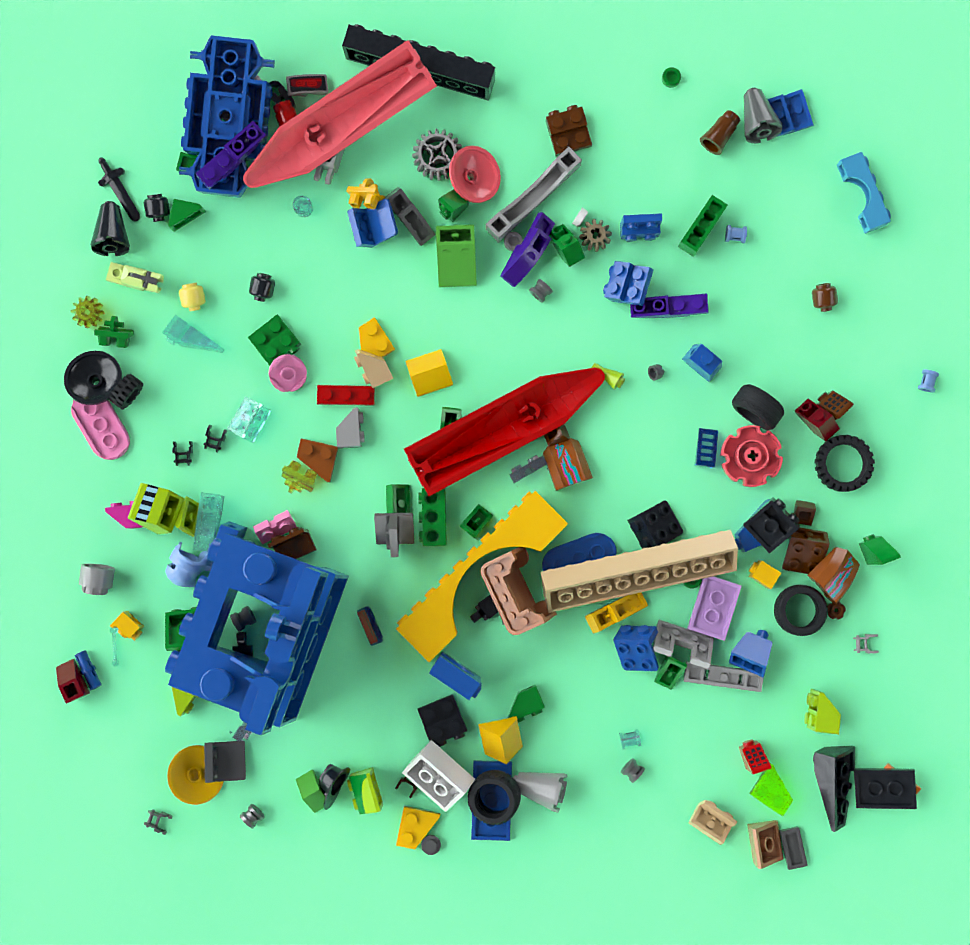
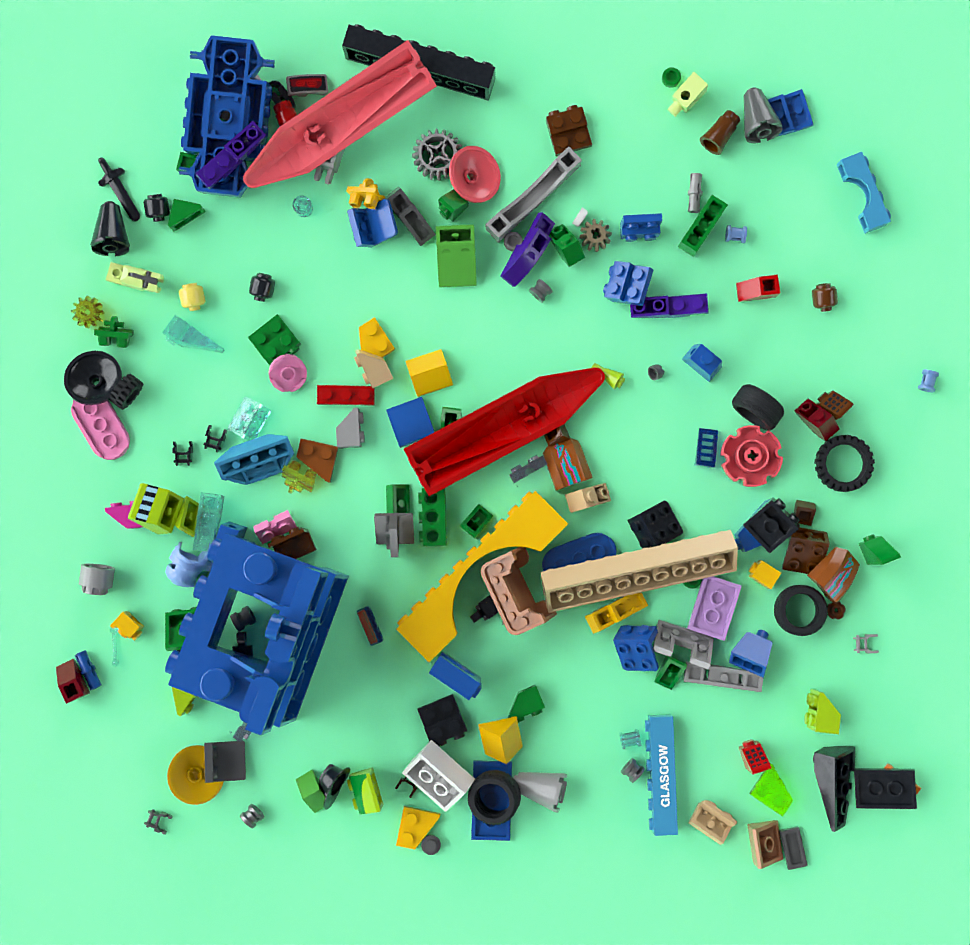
none -> dark azure wedge [214,434,294,485]
none -> blue slope [386,397,434,448]
none -> tan slope [565,483,611,513]
none -> dark azure brick [645,714,678,836]
none -> yellowish green torso [667,72,708,117]
none -> light grey pin [687,173,703,213]
none -> slope [736,274,780,302]

